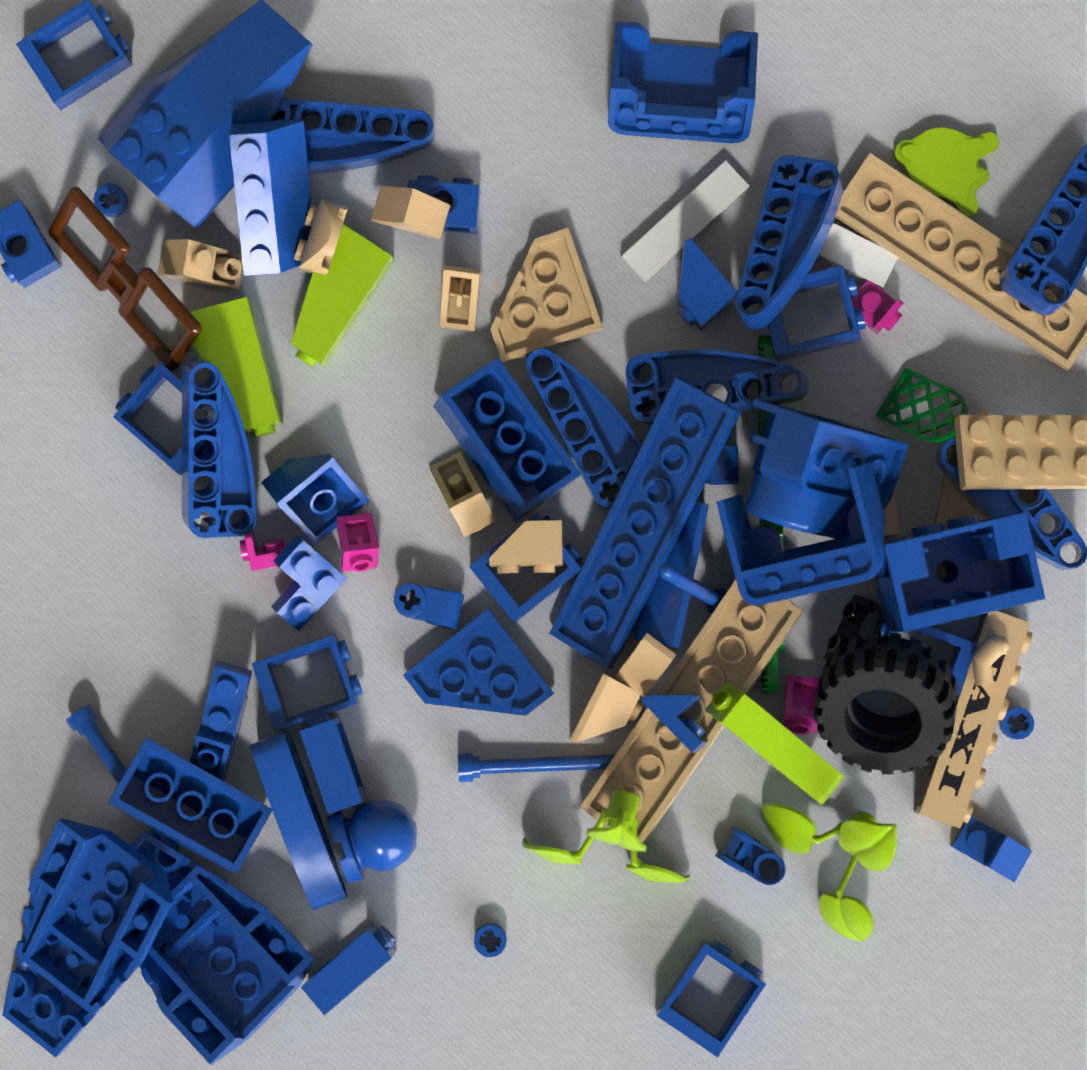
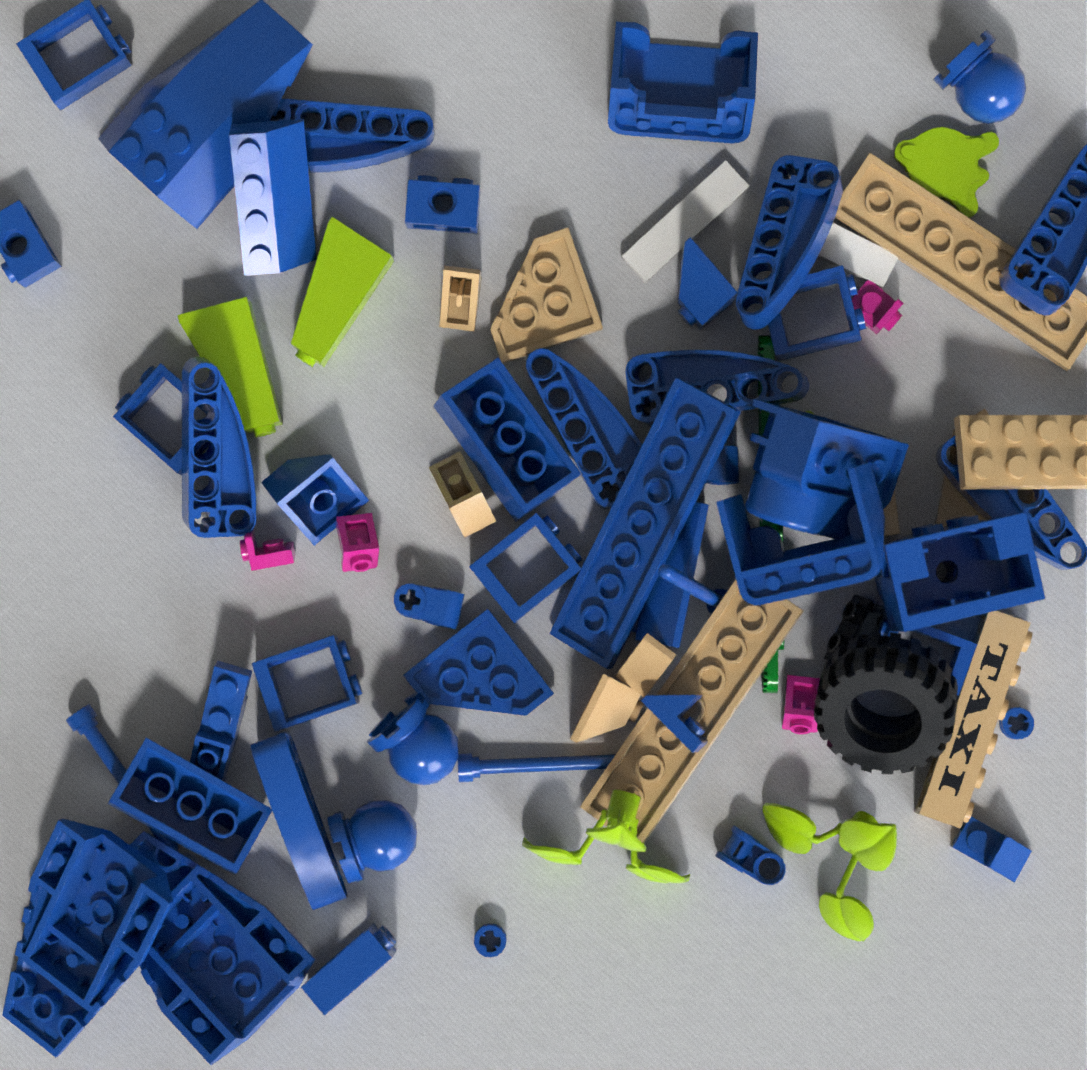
reddish brown bar [48,187,202,370] -> none
blue bush [93,183,128,218] -> none
tan slope [157,239,243,290] -> none
plate [271,534,347,631] -> none
tan slope [294,198,348,276] -> none
blue window [299,714,368,814] -> none
tan slope [371,186,450,240] -> none
tan slope [489,520,563,574] -> none
blue window [656,939,766,1058] -> none
lime slope [705,681,845,805] -> none
green window [875,368,968,443] -> none
tan arm [972,635,1010,686] -> none
none -> blue tile [367,692,459,785]
none -> blue tile [933,30,1026,124]

